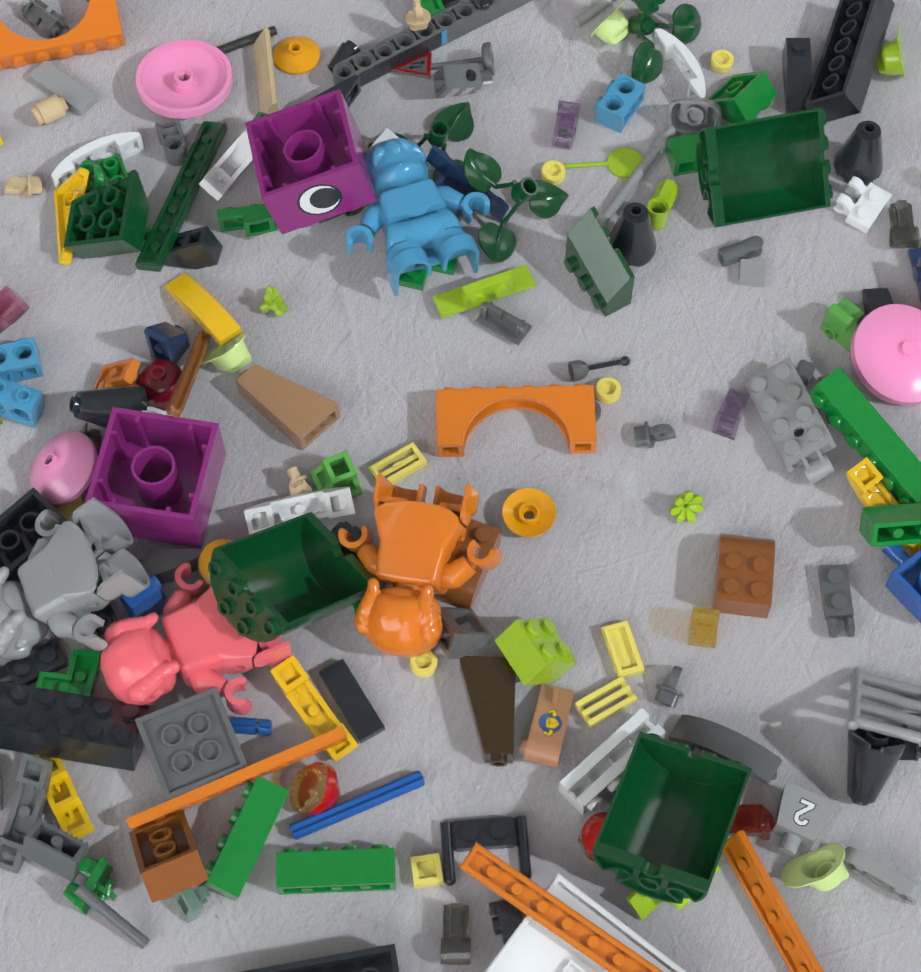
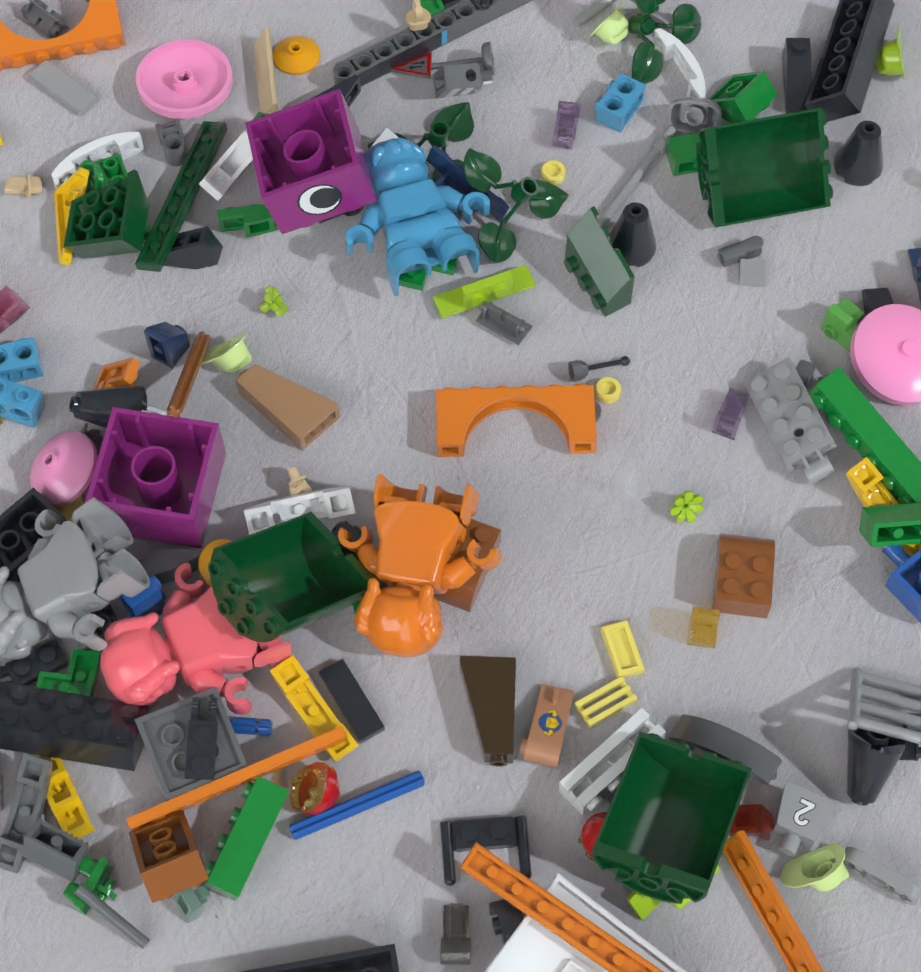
tan brick [30,94,68,126] -> none
dark red cylinder [136,359,182,412] -> none
yellow slope [164,272,242,346] -> none
pearl dark grey bar [217,25,277,54] -> none
green brick [276,844,396,895] -> none
bright green brick [310,450,362,498] -> none
black cone [327,40,361,73] -> none
light yellow tile [368,442,427,484] -> none
light yellow tile [410,650,438,678] -> none
light yellow tile [410,853,443,888] -> none
flat silver tile [438,607,494,659] -> none
lime brick [494,618,577,686] -> none
light orange dish [502,488,556,538] -> none
lime piece [563,147,643,179] -> none
dark grey piece [634,421,676,448] -> none
lime piece [647,179,680,230] -> none
dark grey piece [654,665,684,708] -> none
light yellow tile [710,49,734,74] -> none
dark grey hinge [818,564,855,638] -> none
white plate [833,176,892,234] -> none
clear smoke piece [889,200,919,249] -> none
none -> black hinge [185,697,218,780]

